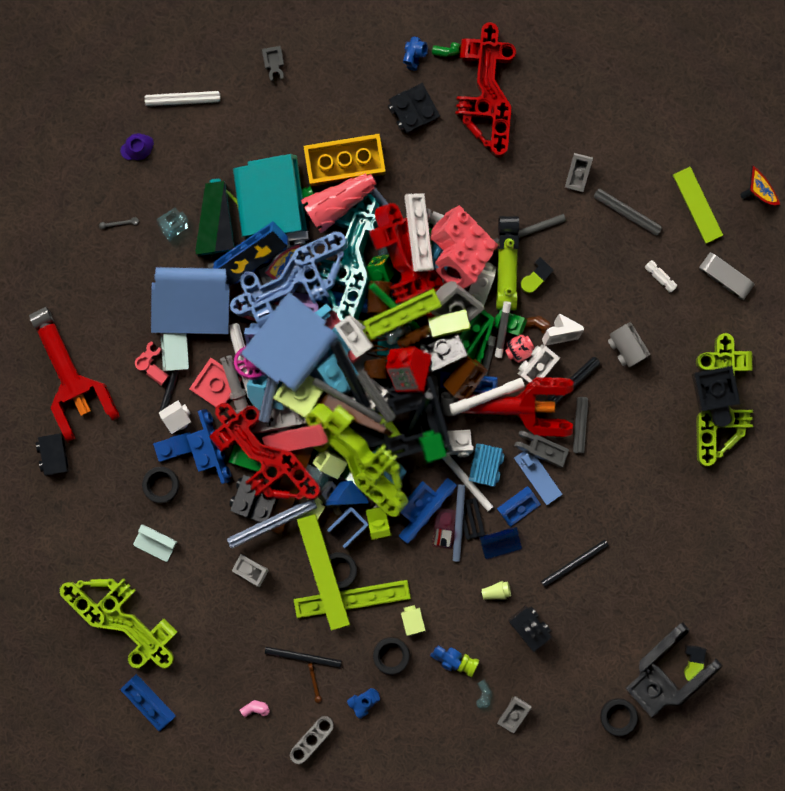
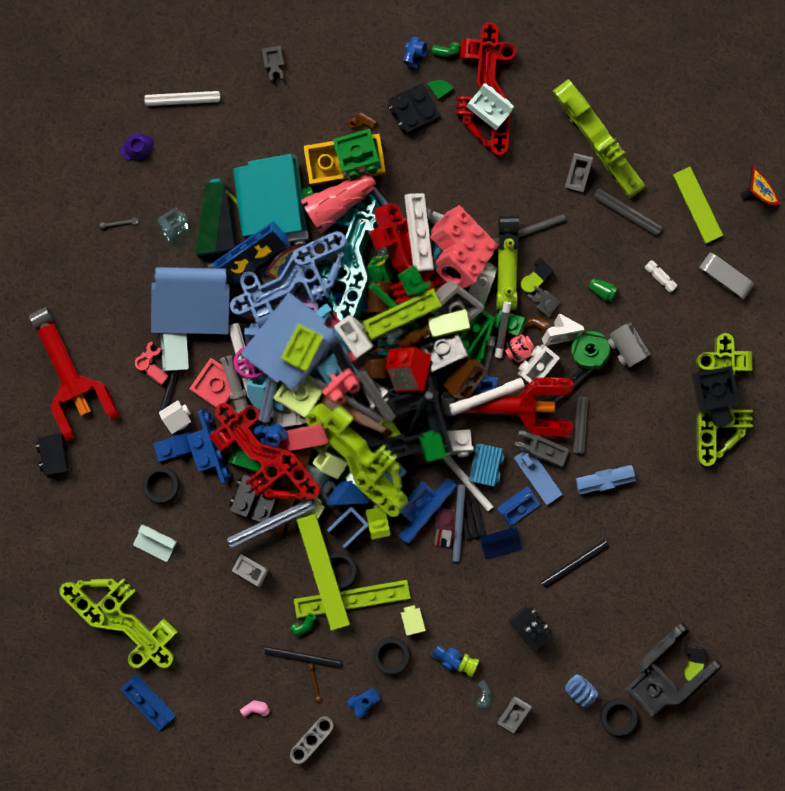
yellowish green cone [482,581,511,600] -> none
none -> blue plate [254,424,288,447]
none -> lime plate [281,324,324,371]
none -> green arm [290,613,316,636]
none -> coral hips [322,369,360,406]
none -> green plate [333,129,381,180]
none -> reddish brown arm [348,112,377,129]
none -> green bracket [398,265,431,296]
none -> green tile [427,80,454,100]
none -> light aqua bracket [466,83,514,130]
none -> dark grey plate [527,286,560,317]
none -> lime beam [552,80,646,199]
none -> medium blue gear [565,675,598,707]
none -> green plate [572,331,611,369]
none -> medium blue piece [575,465,636,494]
none -> green cone [588,278,618,302]

